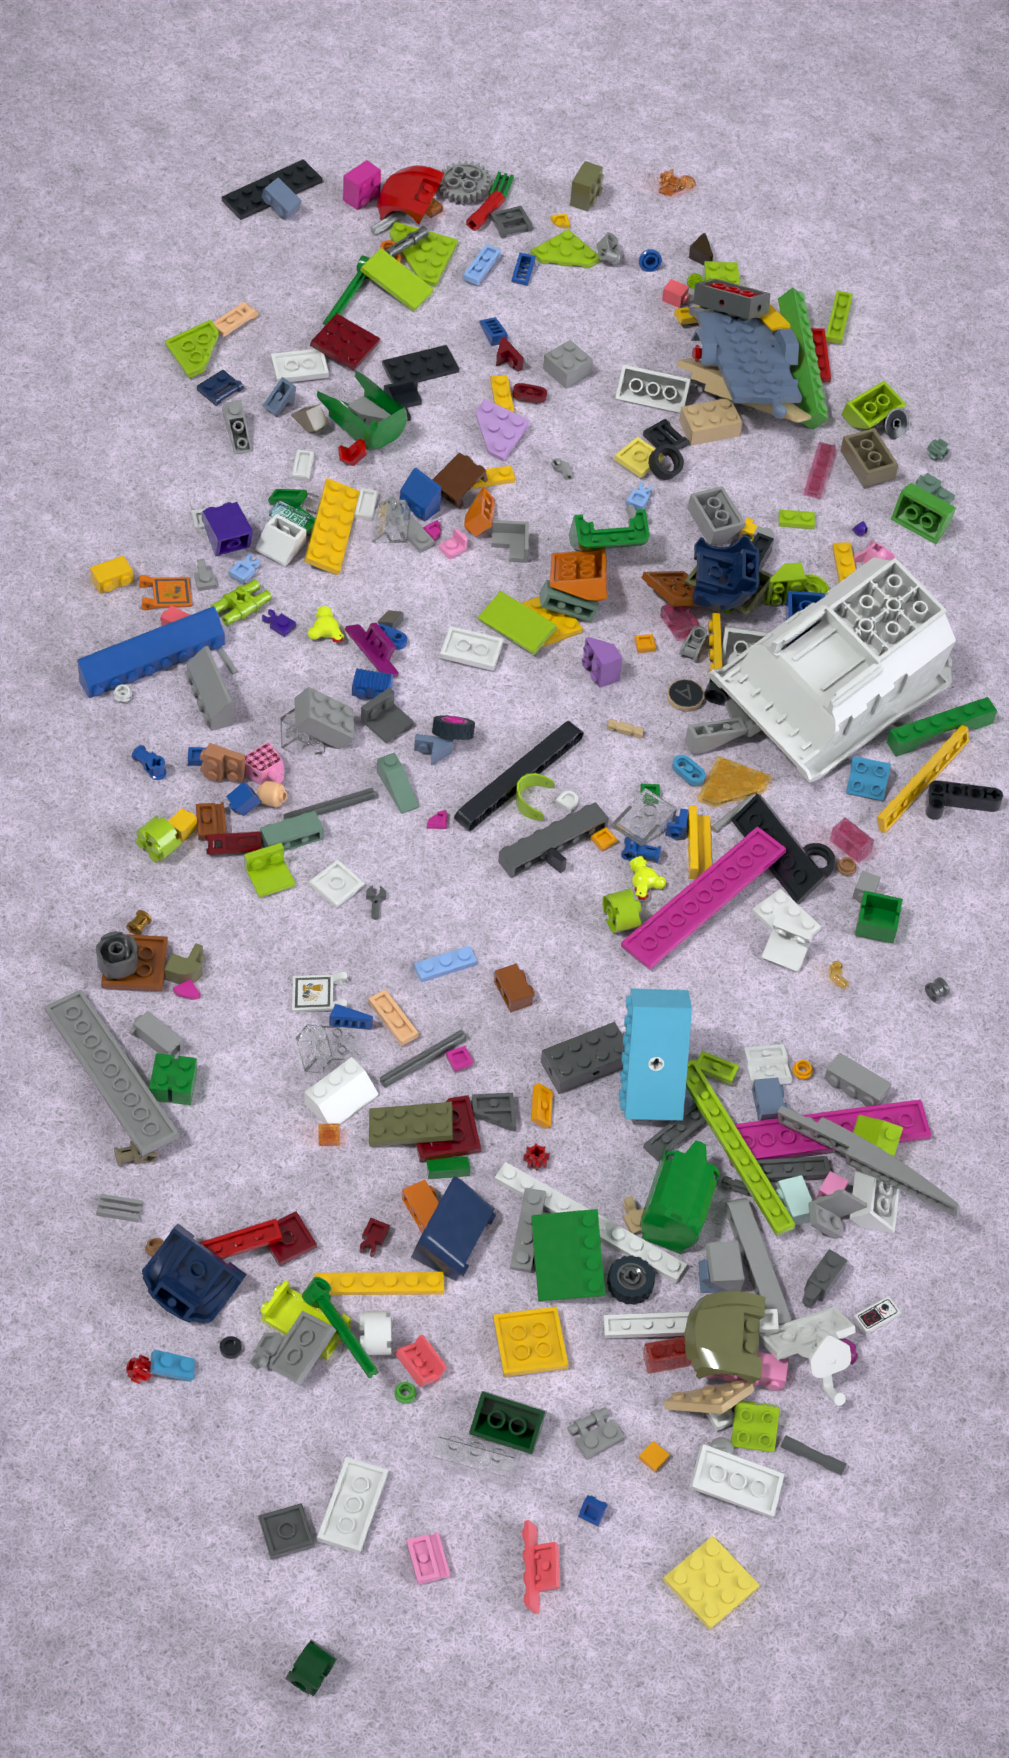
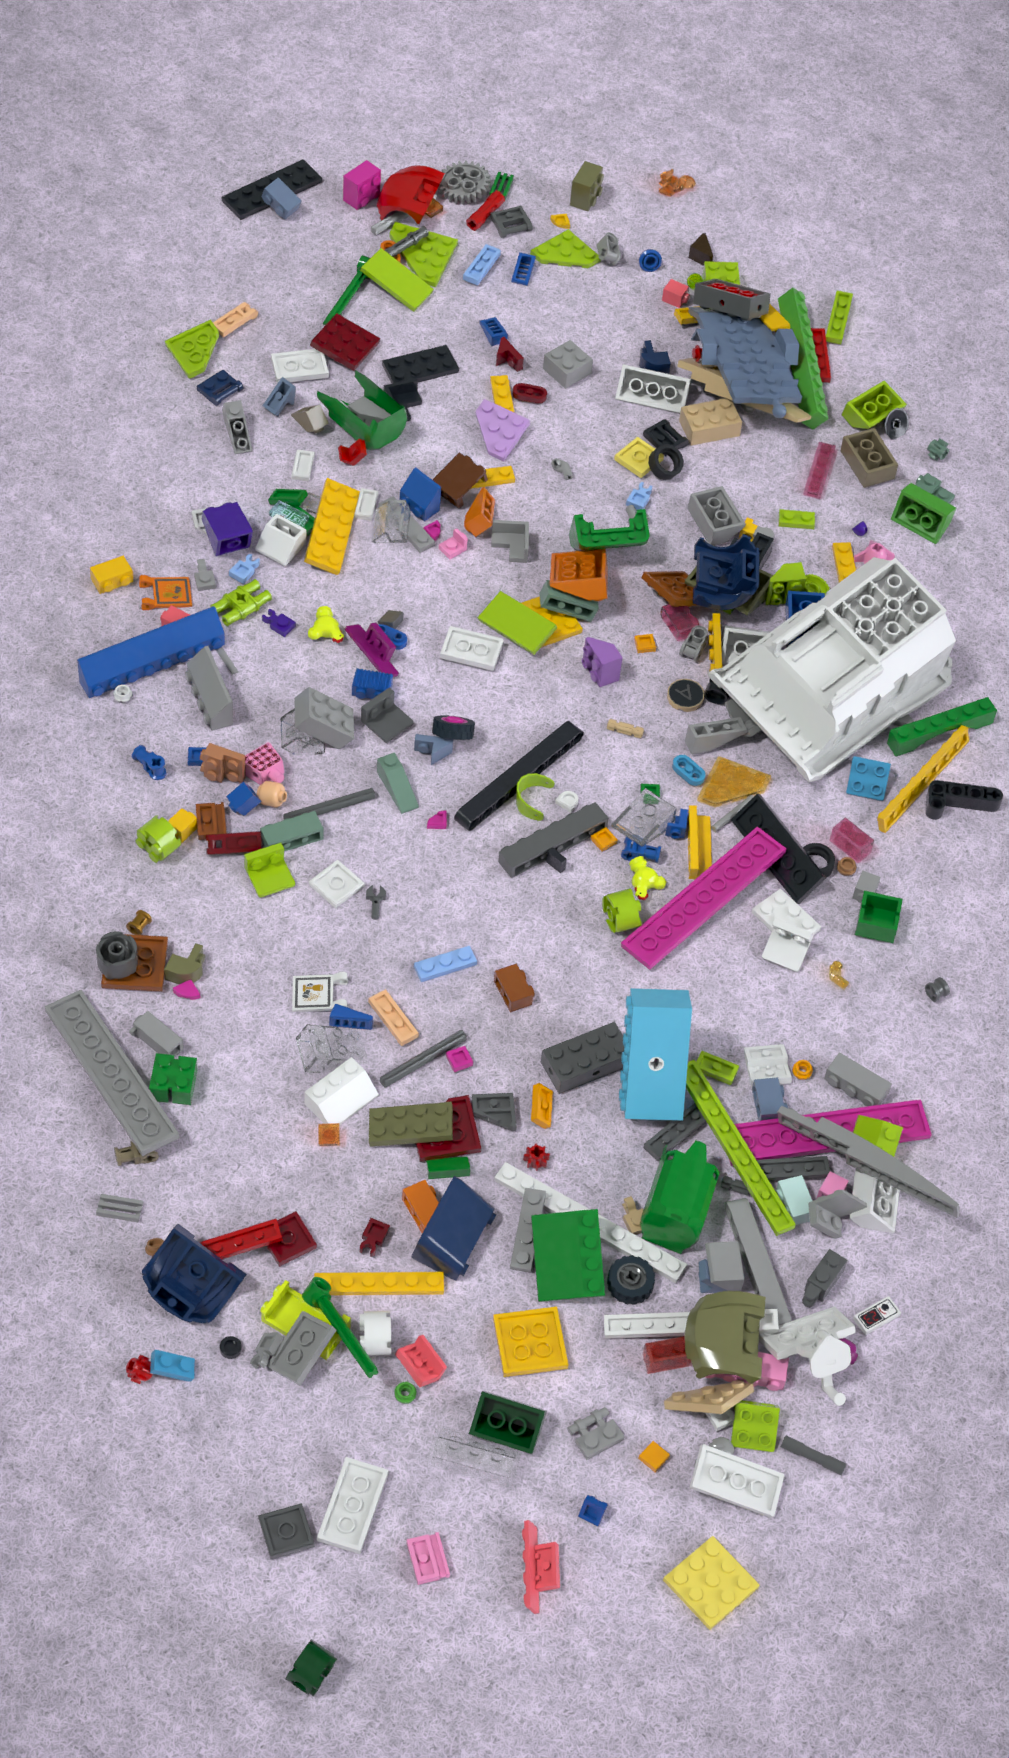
none -> dark blue brick [639,340,671,374]

